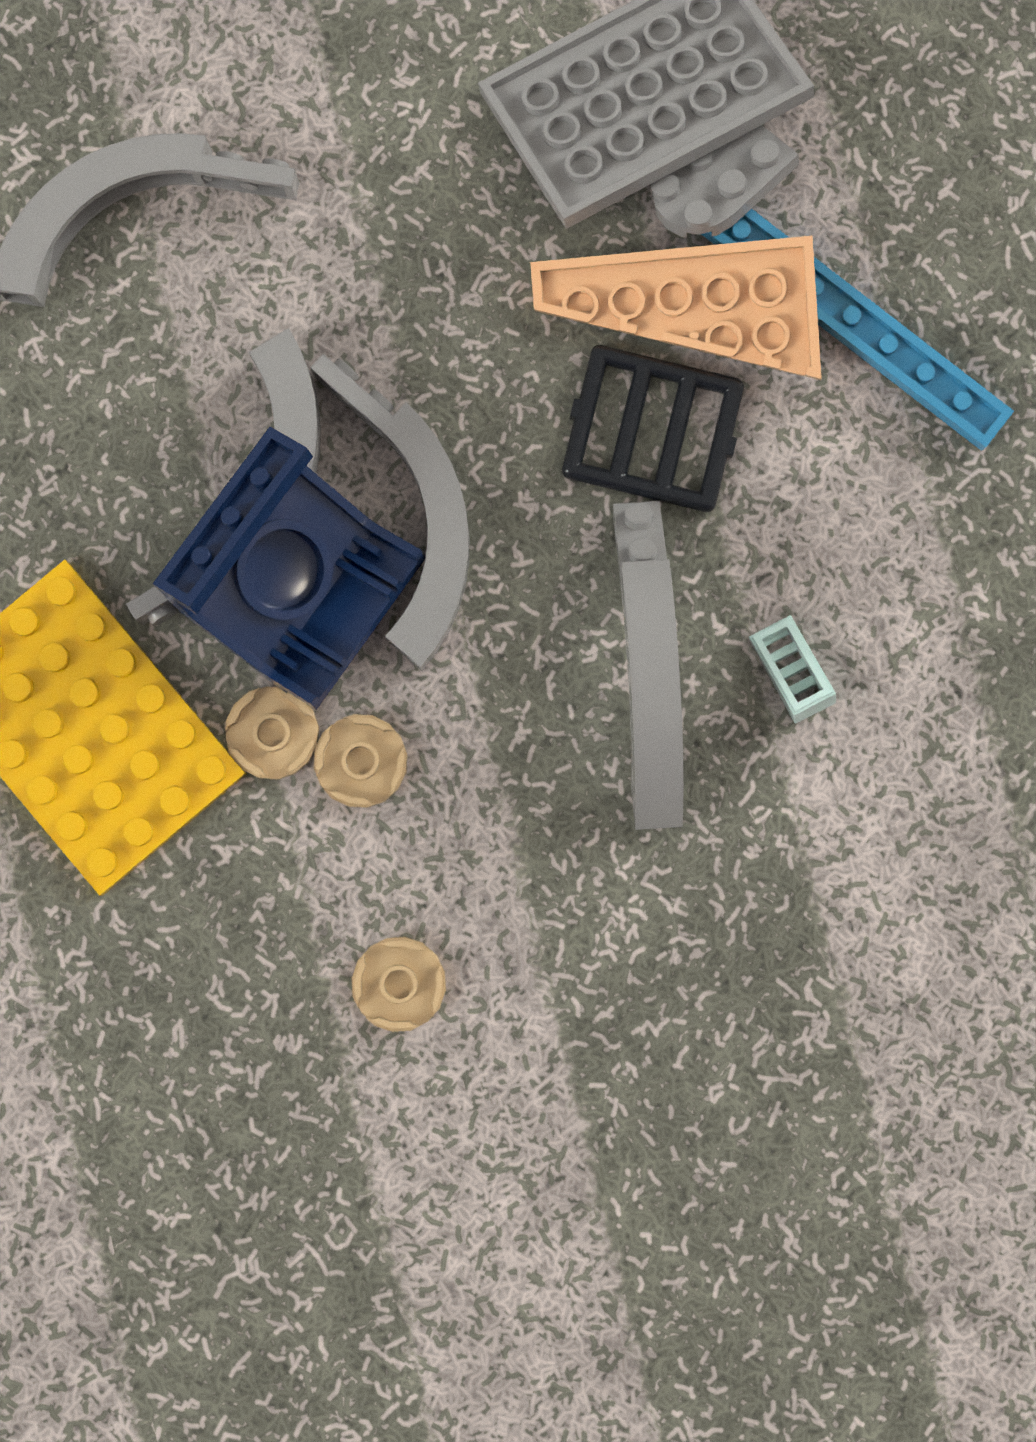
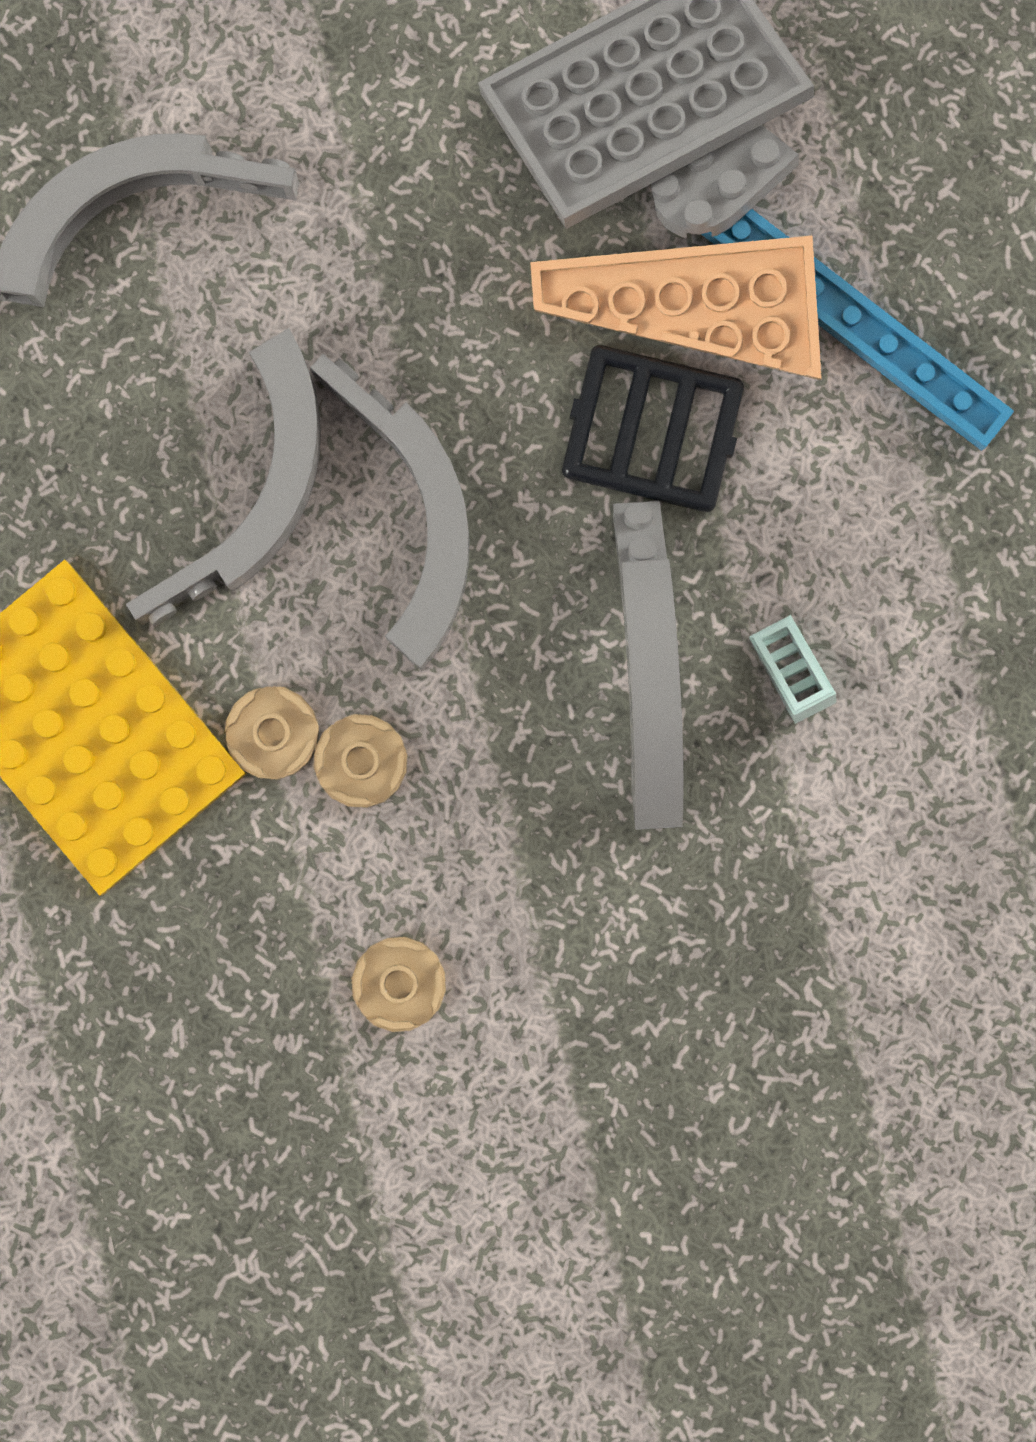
dark blue panel [153,427,425,710] -> none

